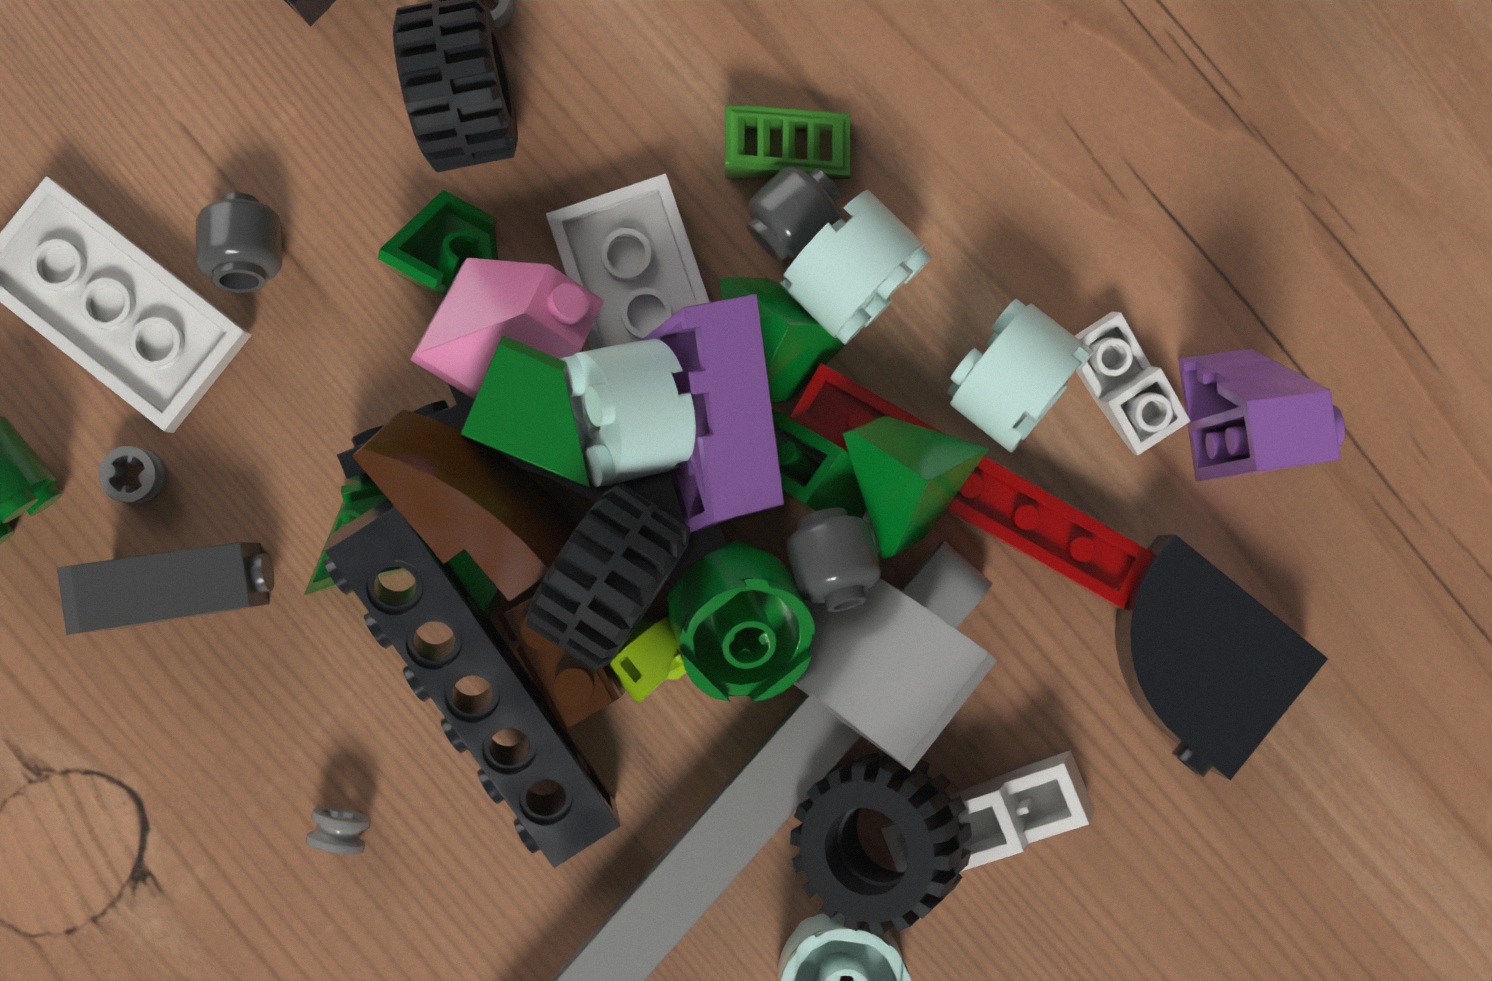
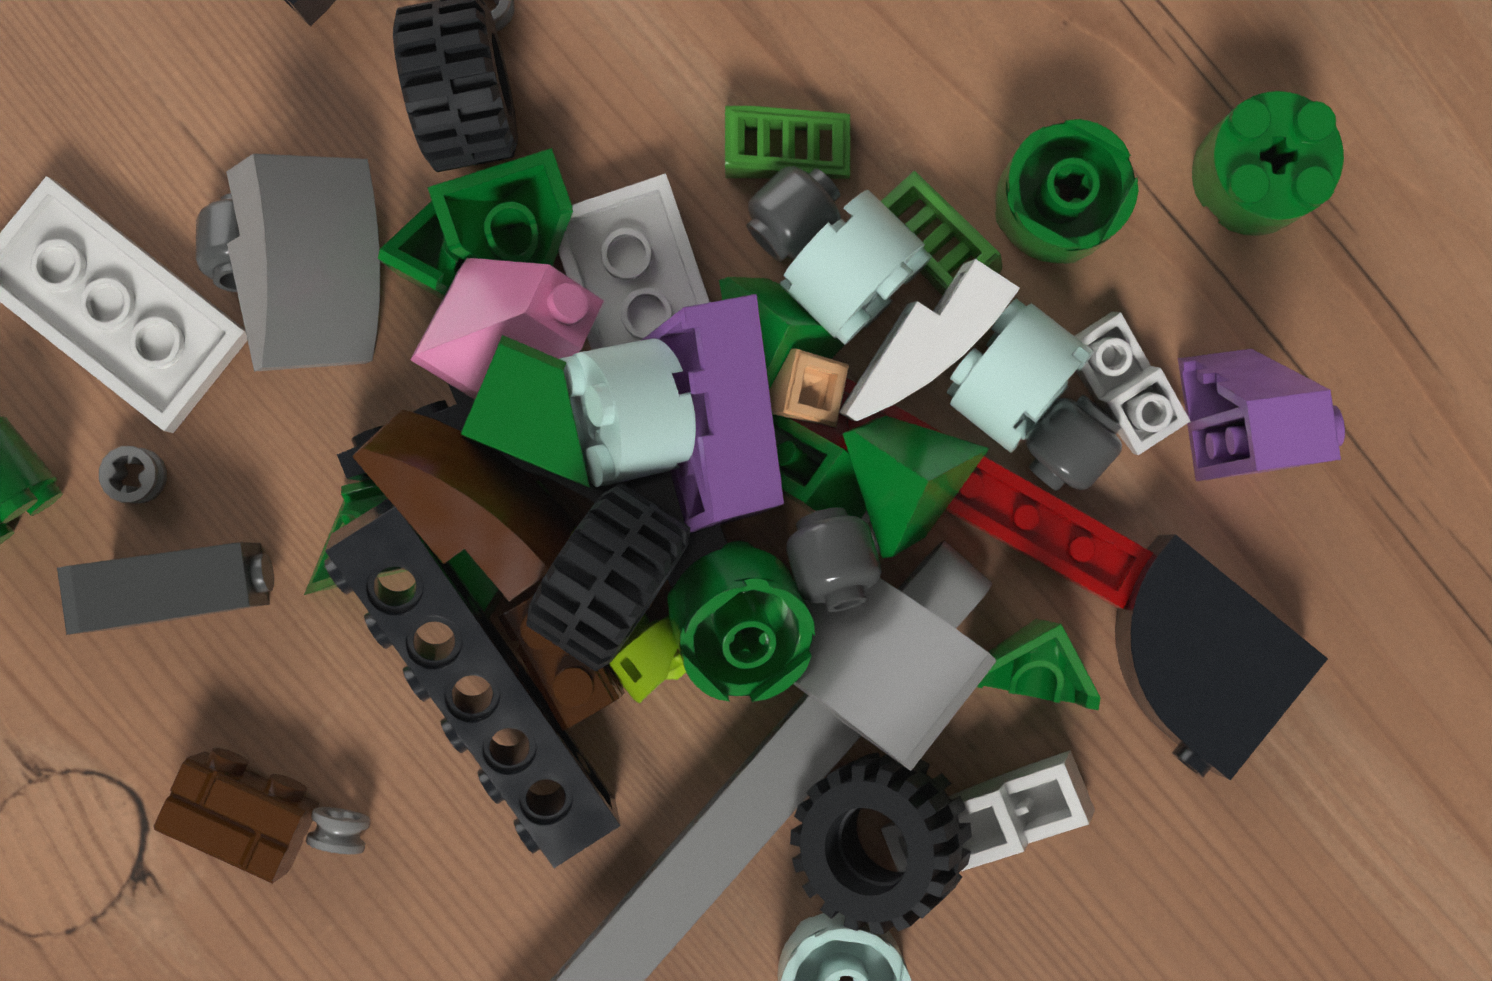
none -> reddish brown brick [153,748,319,884]
none -> light grey slope [226,154,380,372]
none -> green slope [427,148,573,266]
none -> light nougat slope [769,349,849,427]
none -> white slope [839,259,1020,421]
none -> bright green slope [881,170,1002,296]
none -> green slope [977,619,1101,711]
none -> green brick [995,119,1139,264]
none -> dark grey head [1026,395,1122,491]
none -> green brick [1192,91,1344,236]

